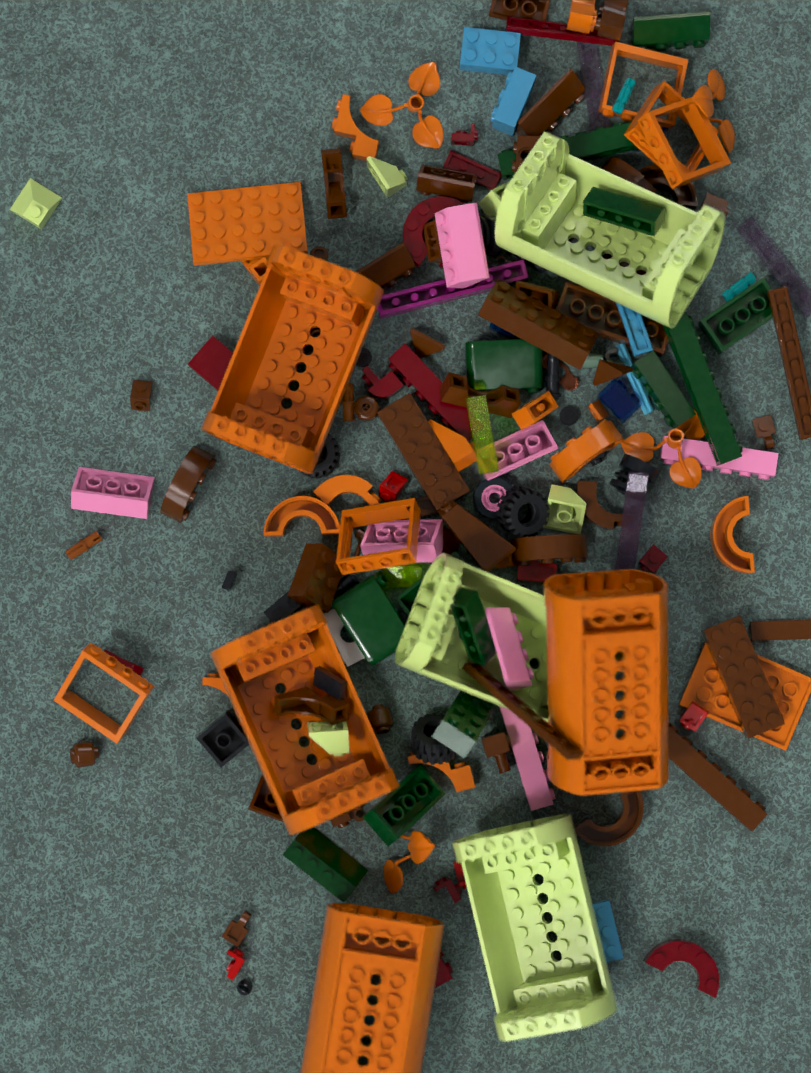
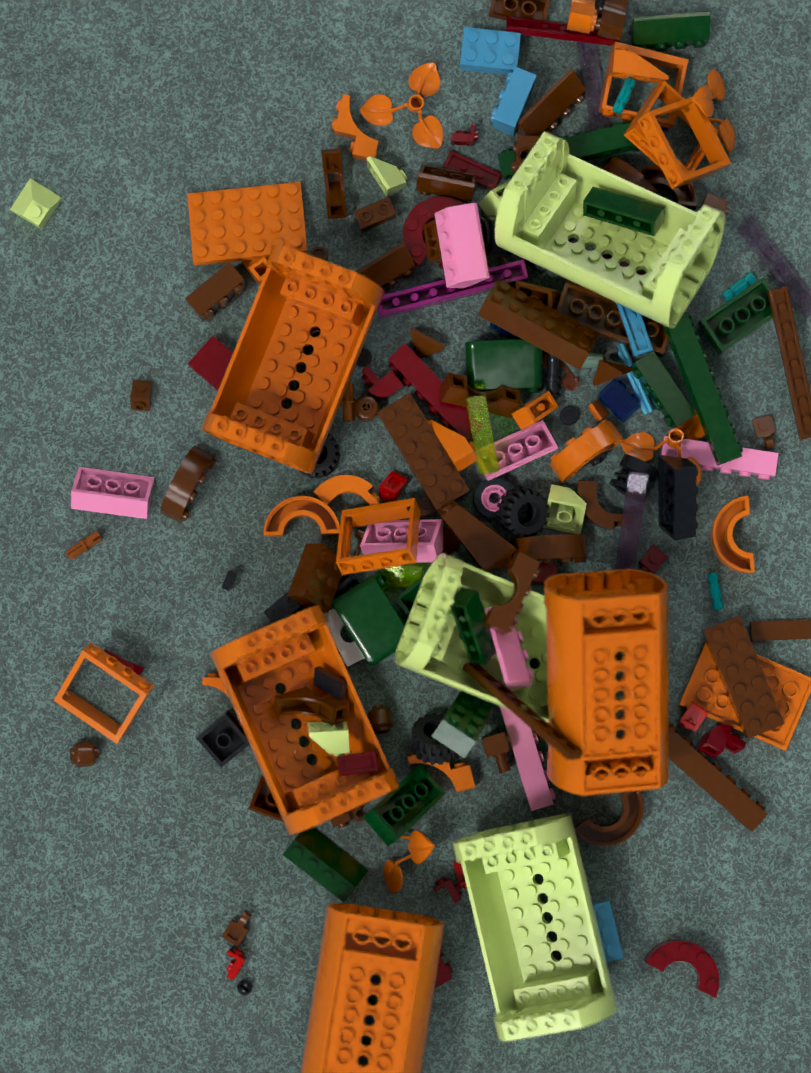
none -> reddish brown brick [185,262,247,322]
none -> dark red tile [336,751,378,776]
none -> reddish brown brick [354,196,396,233]
none -> reddish brown arch [482,552,540,635]
none -> orange slope [608,47,669,84]
none -> black slope [658,455,698,541]
none -> dark red brick [698,724,746,758]
none -> teal axle [707,572,723,610]

